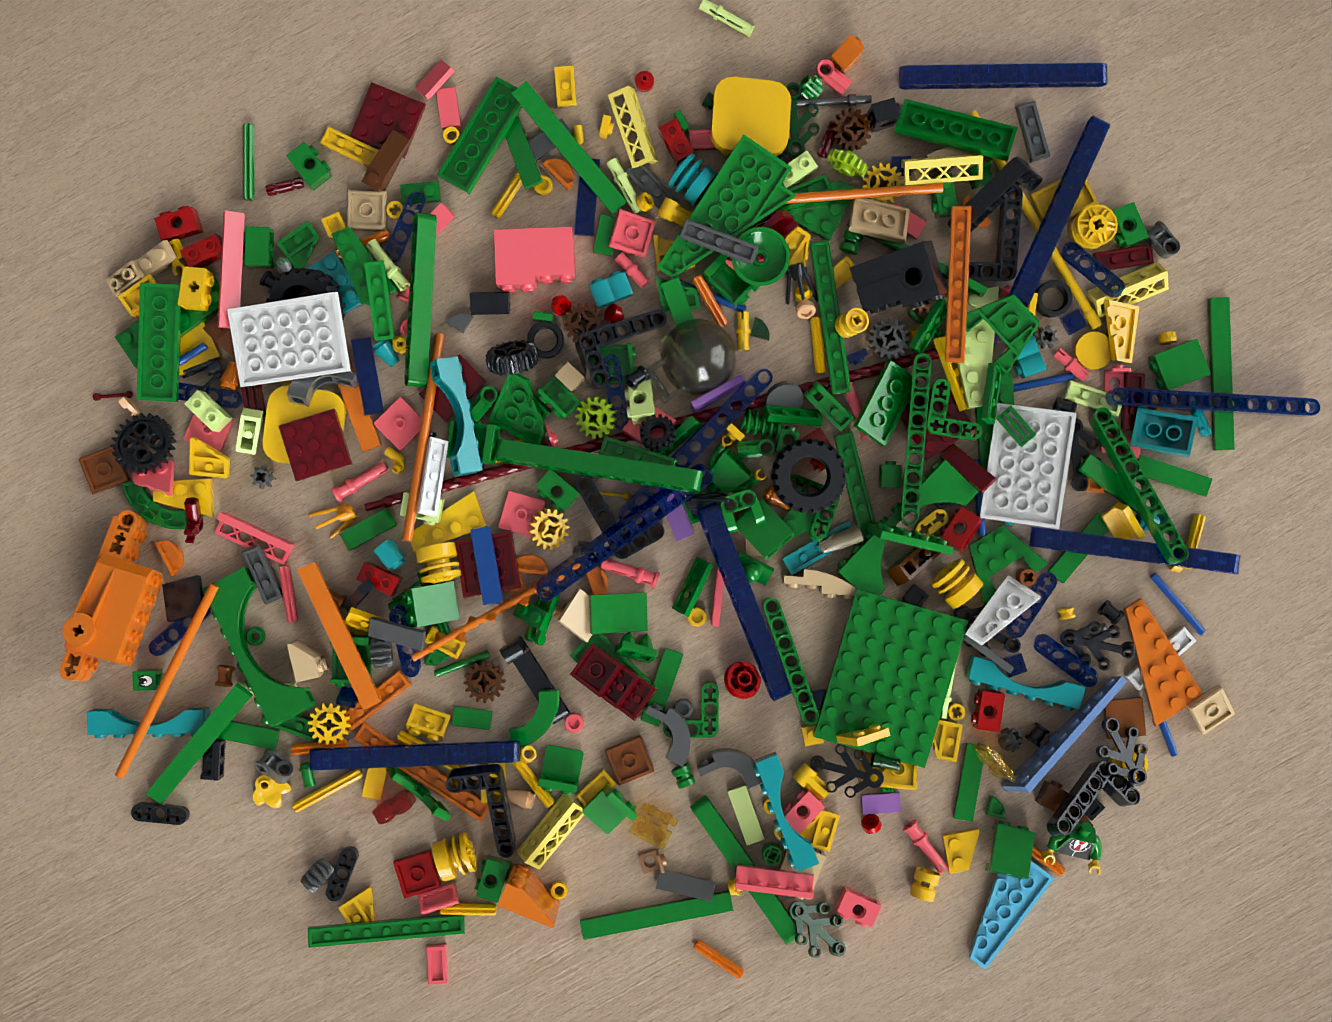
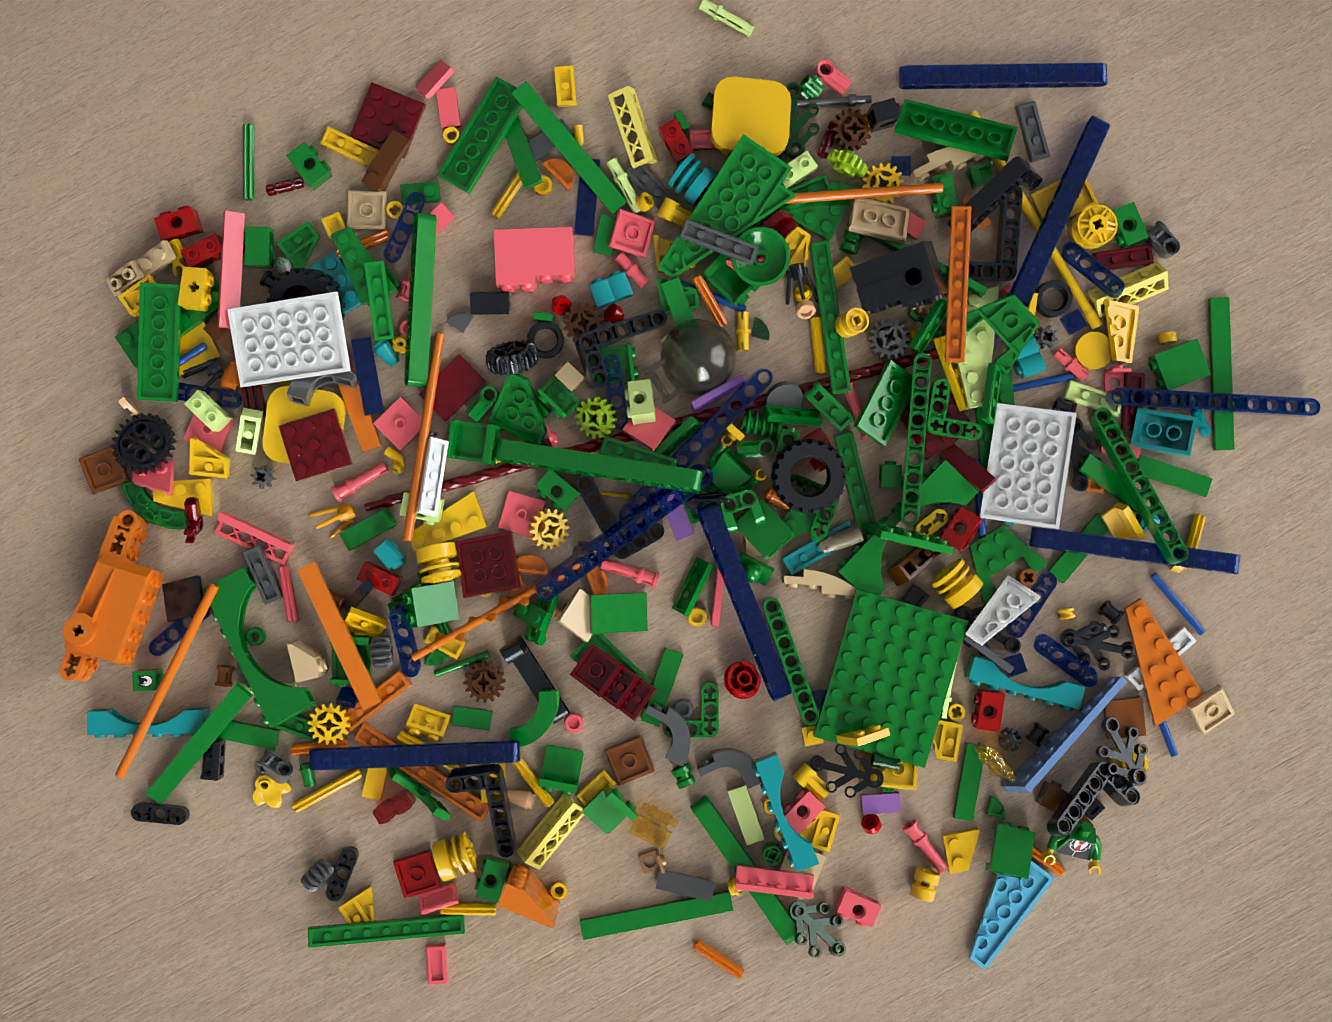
dark red hinge [93,391,133,401] -> none
orange tile [154,540,184,576] -> none
yellowish green pin [366,239,410,291] -> none
dark grey tile [368,616,426,651] -> none
arch [429,356,483,477] -> none
blue tile [471,526,503,606] -> none
yellow axle [517,745,537,764] -> none
yellow plate [599,115,614,140] -> none
green tile [614,632,658,663] -> none
black bush [624,365,650,390] -> none
red tile [635,71,654,92] -> none
black tyre [639,414,676,452] -> none
orange slope [830,34,865,74] -> none
clear blue plate [846,348,868,366] -> none
light yellow fence [901,154,983,185] -> none
green tile [996,406,1036,448] -> none

